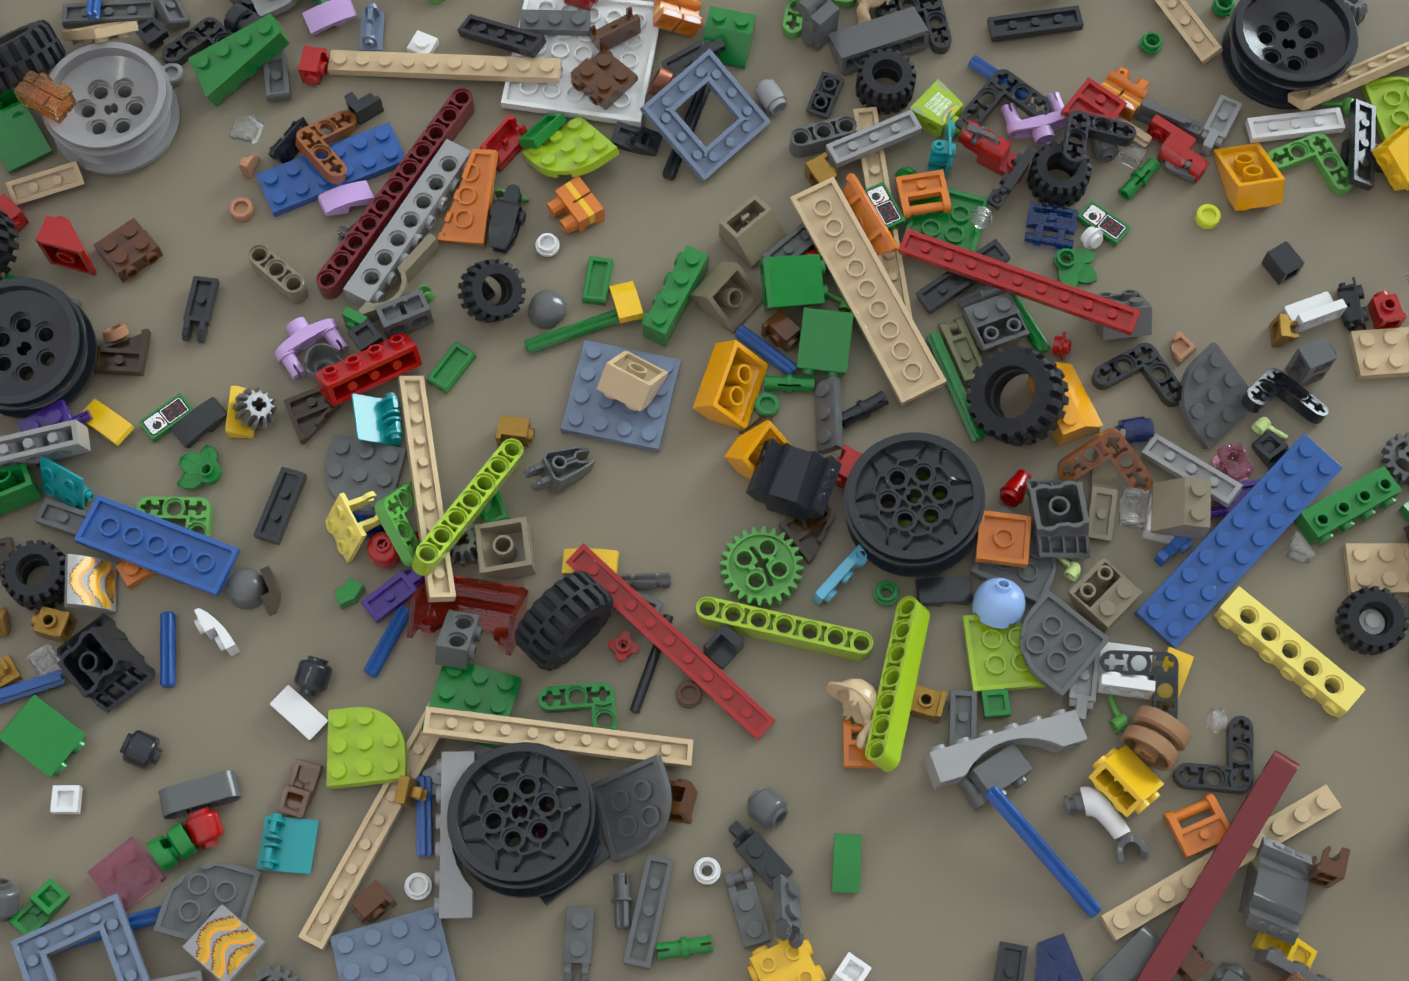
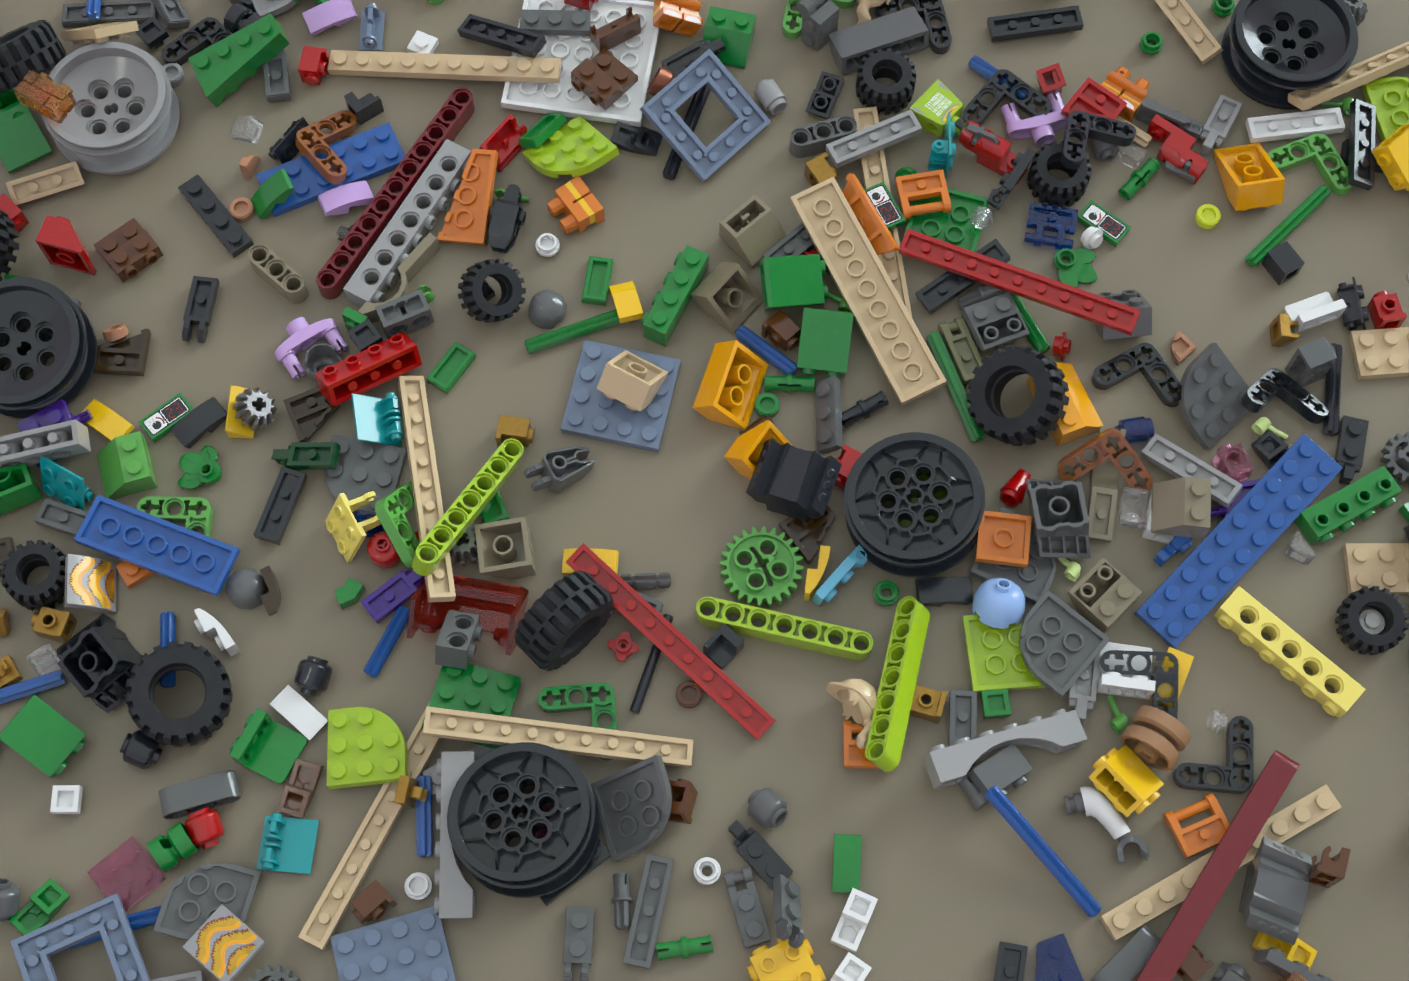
none -> bright green slope [97,431,158,500]
none -> black tyre [125,641,233,747]
none -> black plate [178,174,254,258]
none -> green bracket [230,708,308,784]
none -> green slope [251,169,293,219]
none -> dark green hinge [271,442,341,470]
none -> yellow slope [803,545,831,602]
none -> white slope [830,888,878,954]
none -> red brick [1036,63,1066,97]
none -> green axle [1245,185,1331,267]
none -> black axle [1324,343,1342,436]
none -> black hinge [1335,415,1369,485]

